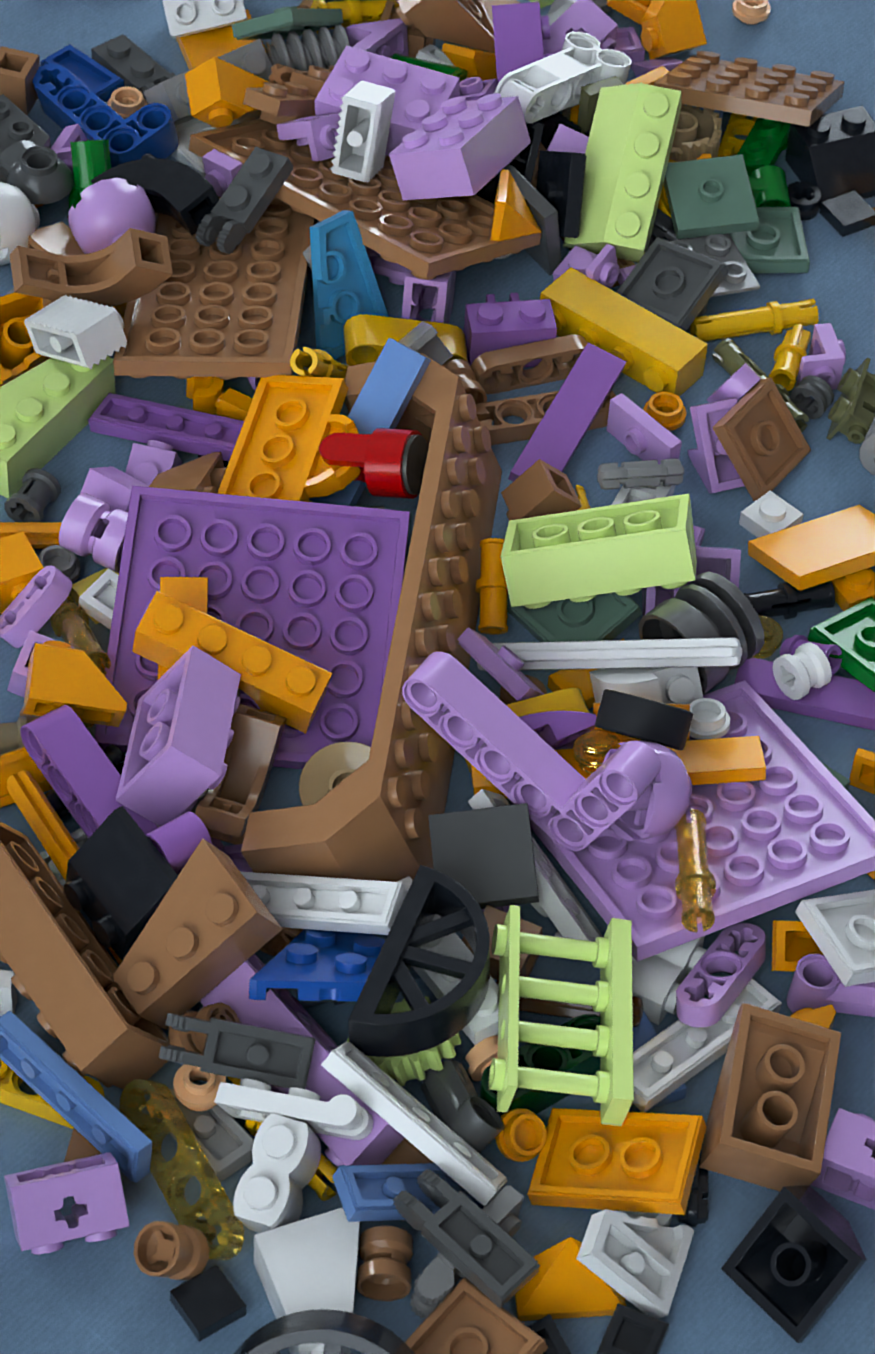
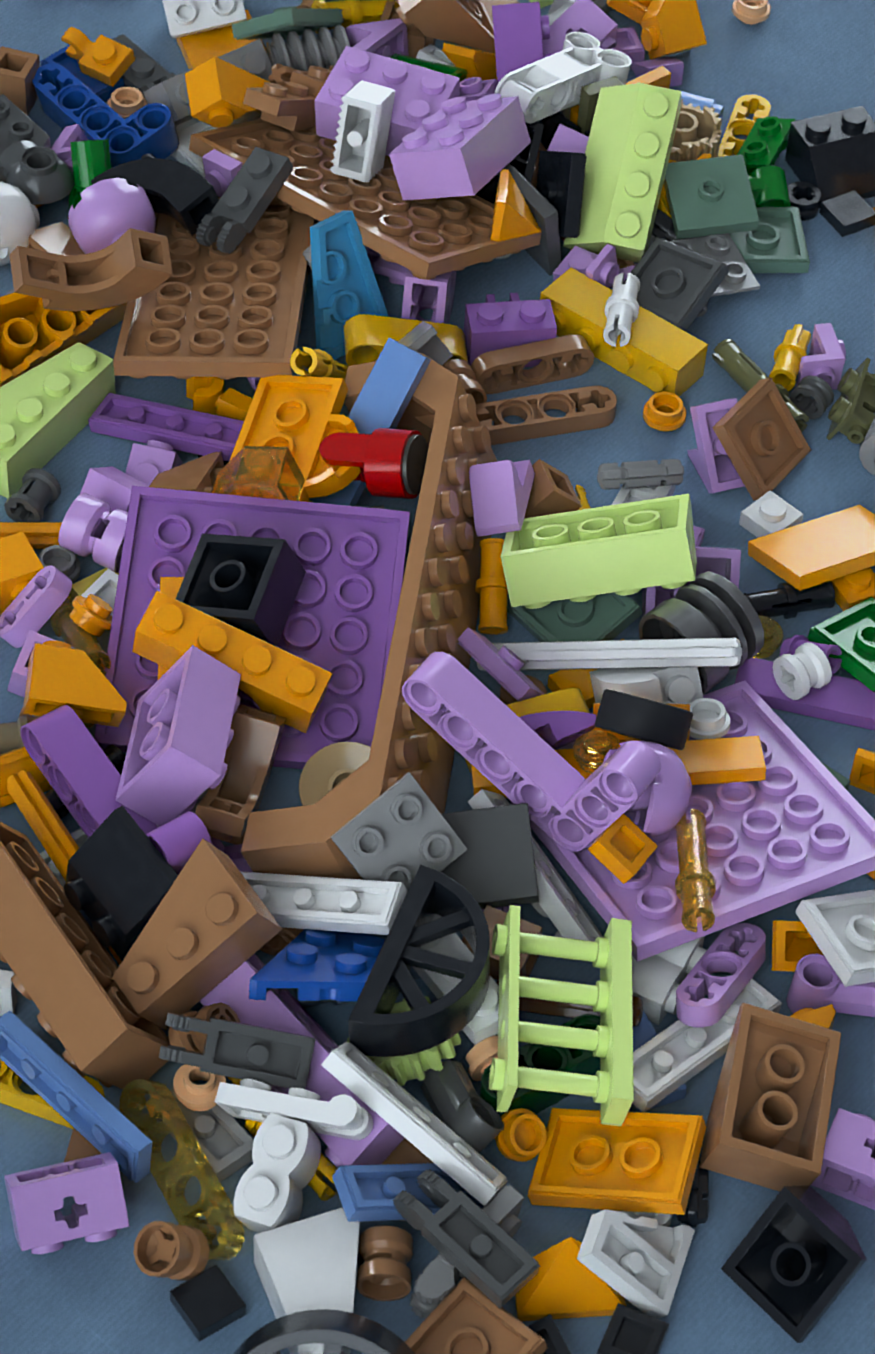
white brick [24,294,127,369] -> none
lavender bracket [276,113,340,162] -> none
medium lavender tile [508,342,626,482] -> none
lavender plate [606,393,682,464] -> none
medium nougat plate [654,51,845,127] -> none
yellow pin [690,298,819,342] -> none
lavender beam [706,363,761,403] -> none
none -> light orange plate [61,27,135,87]
none -> light orange plate [69,594,113,637]
none -> black slope [176,533,306,647]
none -> clear yellow slope [212,446,305,501]
none -> light grey hinge [330,772,467,891]
none -> lavender slope [469,460,535,537]
none -> light orange plate [588,814,658,884]
none -> white pin [603,273,640,347]

